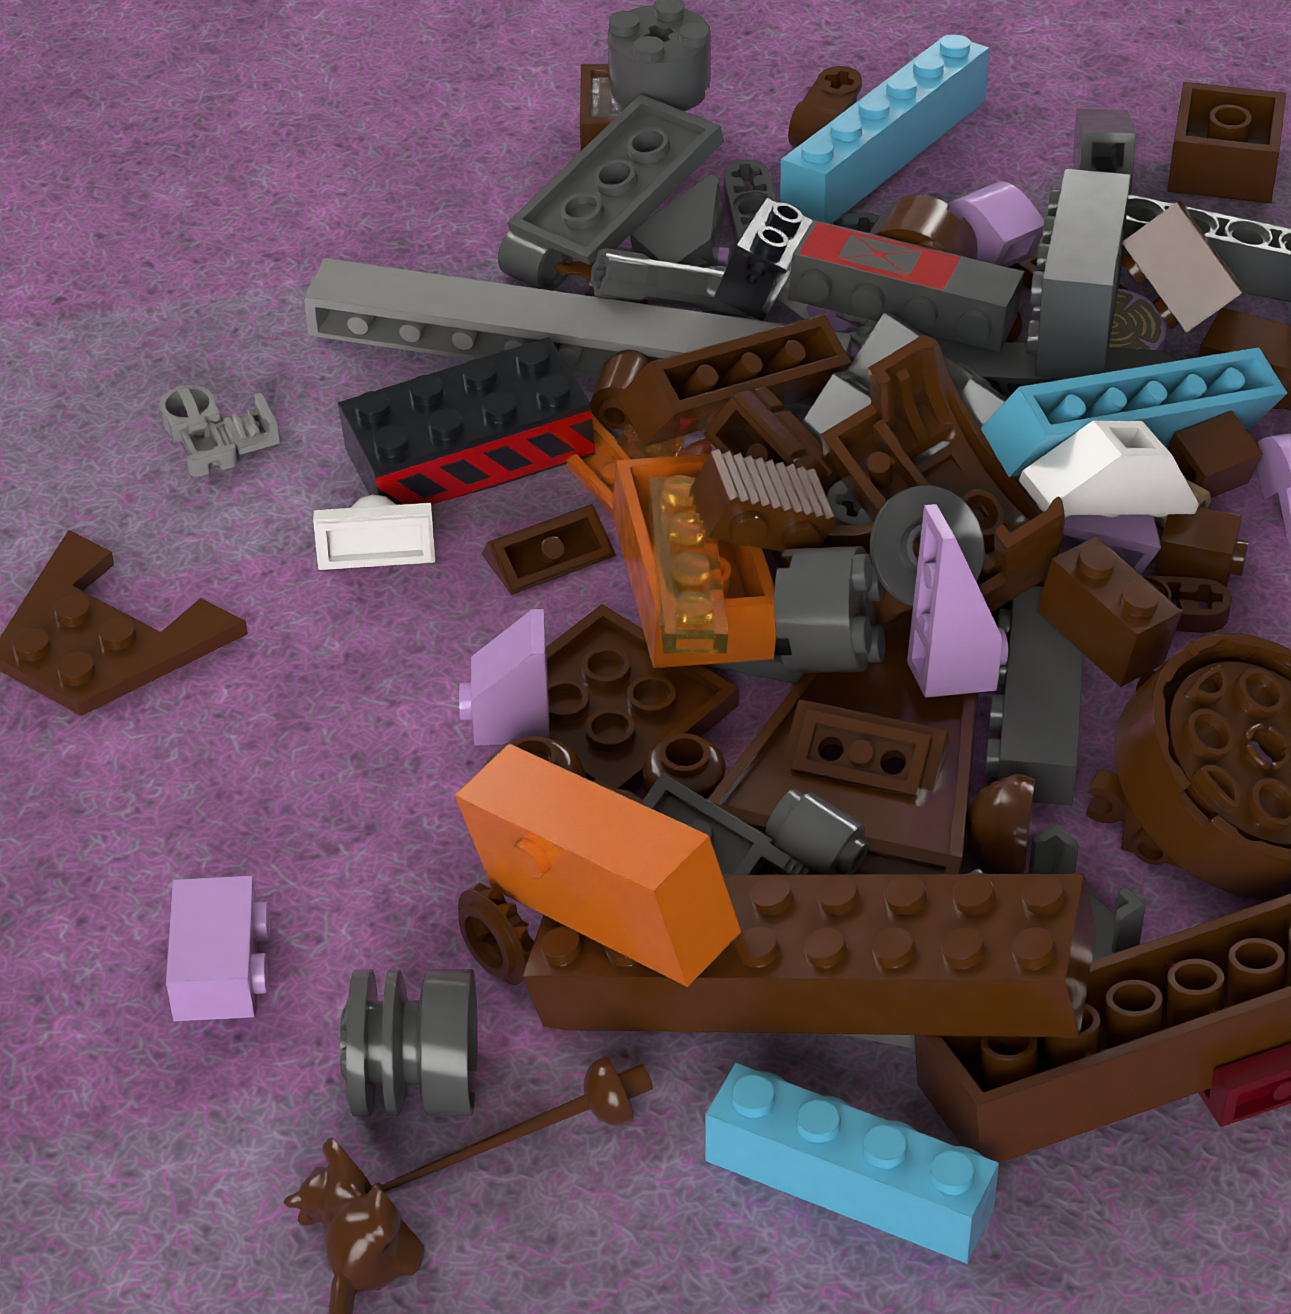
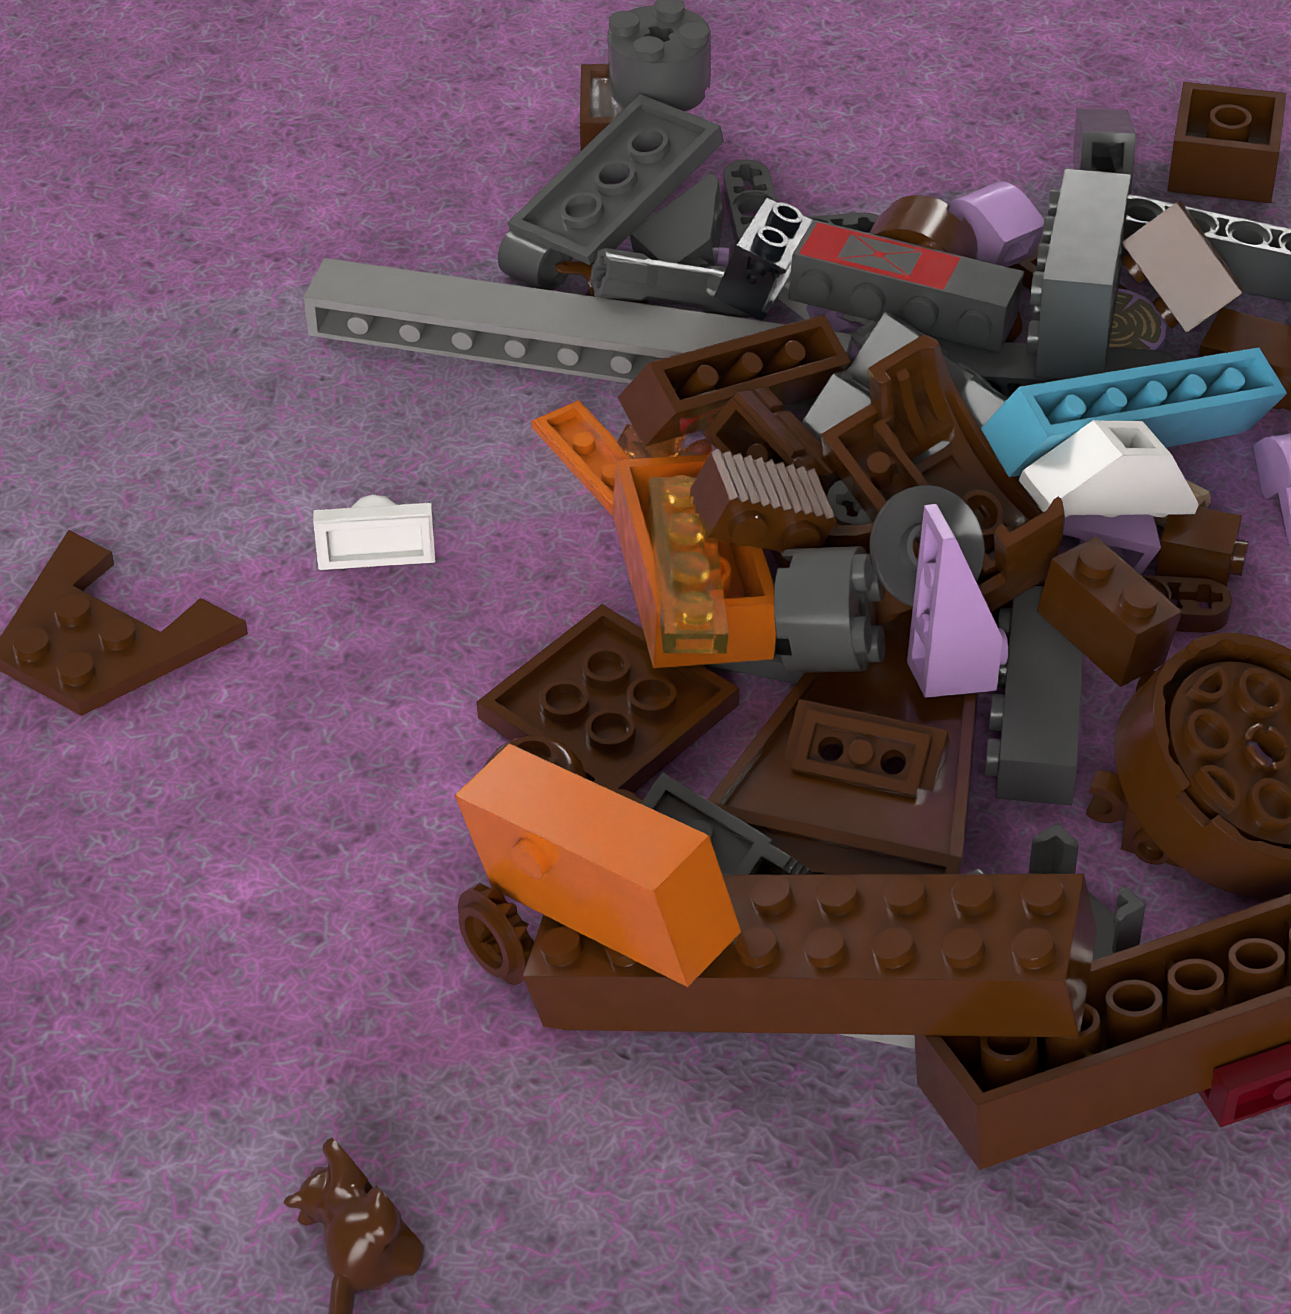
light grey piece [159,385,280,477] -> none
lavender brick [166,876,270,1021] -> none
black brick [337,337,596,505] -> none
dark grey wheel [340,969,478,1116] -> none
reddish brown sword [372,1056,653,1193] -> none
lavender slope [459,609,550,746] -> none
reddish brown slope [481,504,616,595] -> none
reddish brown brick [590,350,652,429] -> none
reddish brown head [643,733,726,799] -> none
medium azure brick [705,1063,999,1264] -> none
dark grey brick [765,789,869,875] -> none
medium azure brick [780,34,989,224] -> none
reddish brown piece [788,66,862,147] -> none
reddish brown piece [967,774,1036,874] -> none
reddish brown brick [1167,410,1263,498] -> none

